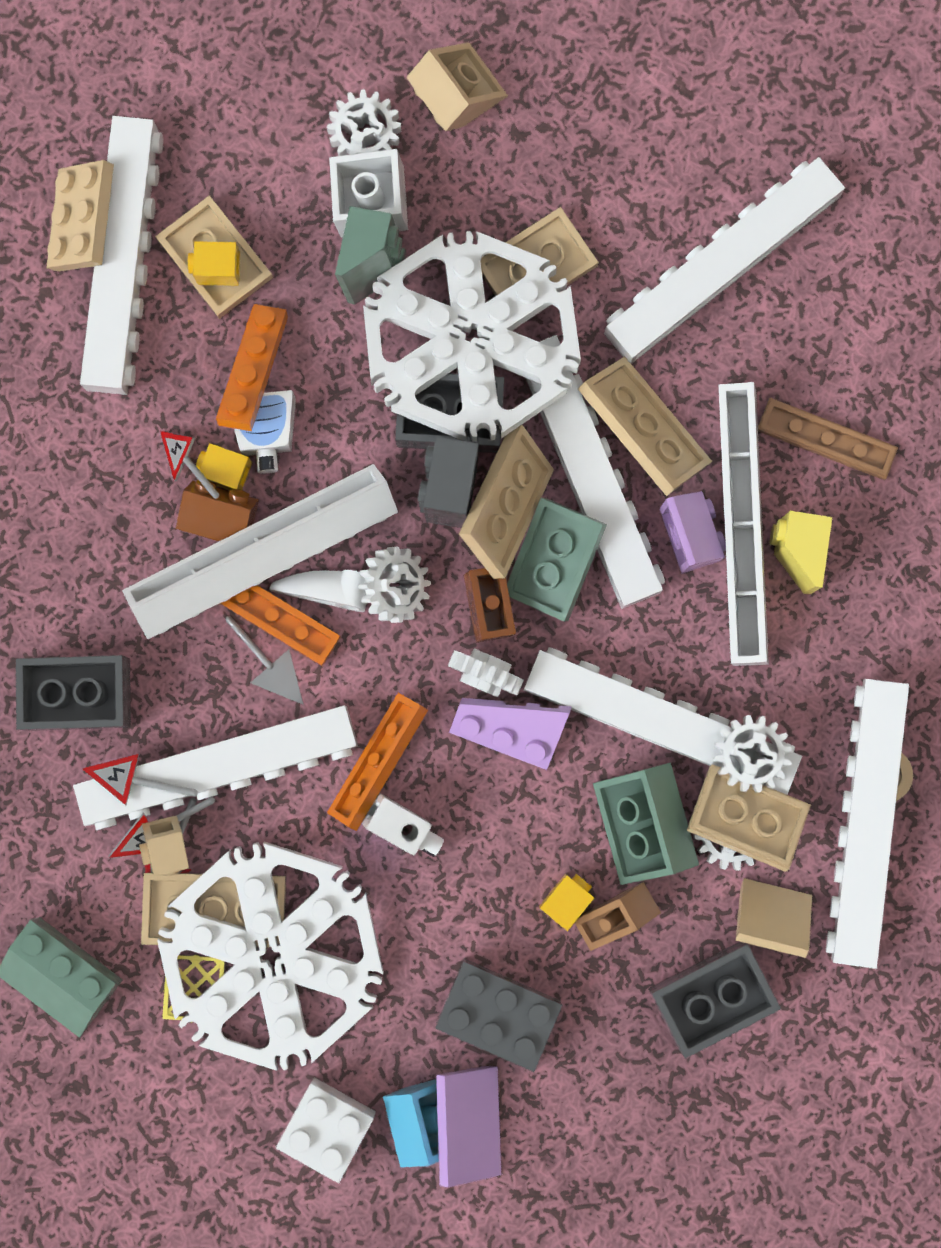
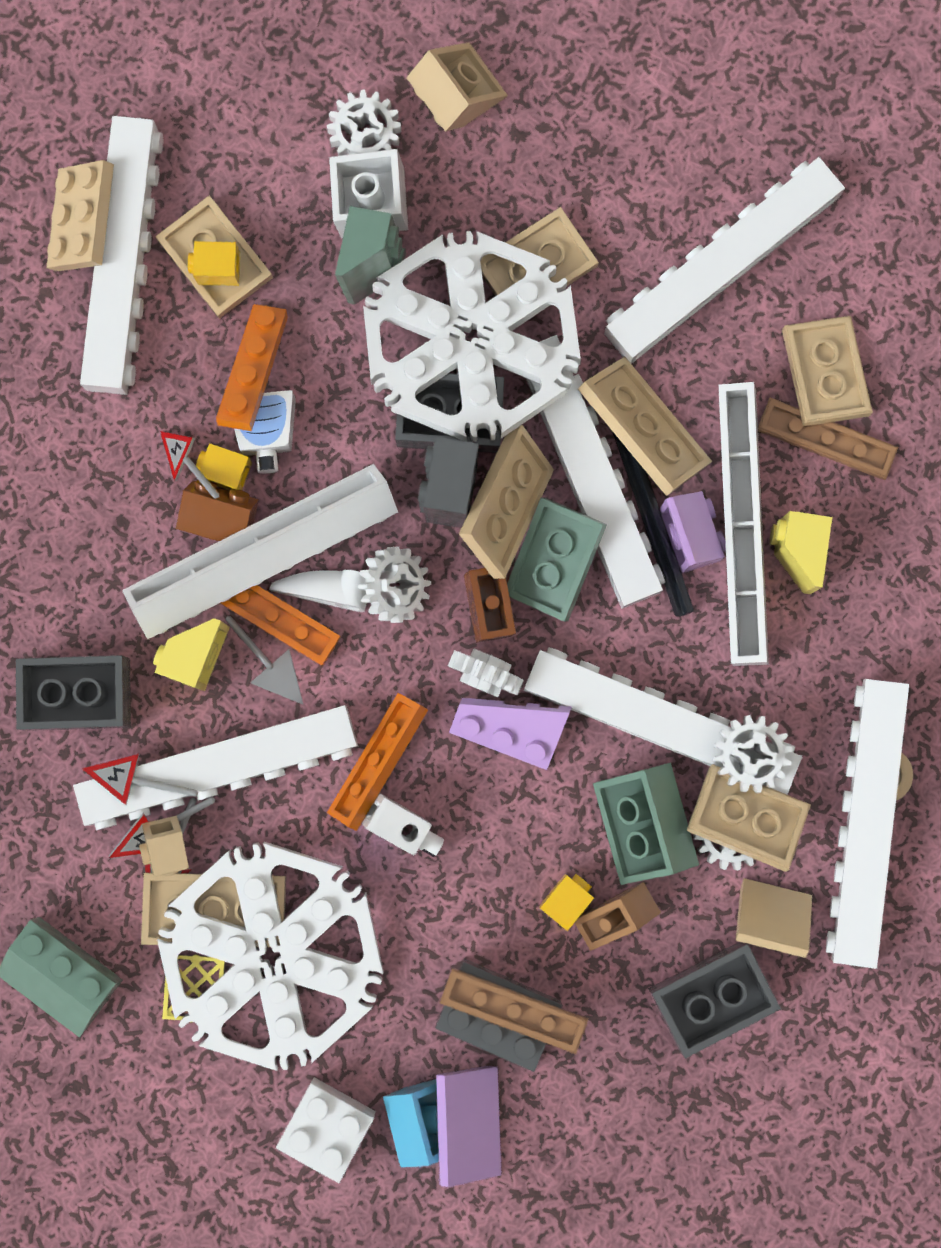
none -> light yellow slope [153,618,230,691]
none -> medium nougat tile [440,967,588,1054]
none -> black axle [612,431,694,617]
none -> tan tile [782,316,873,426]

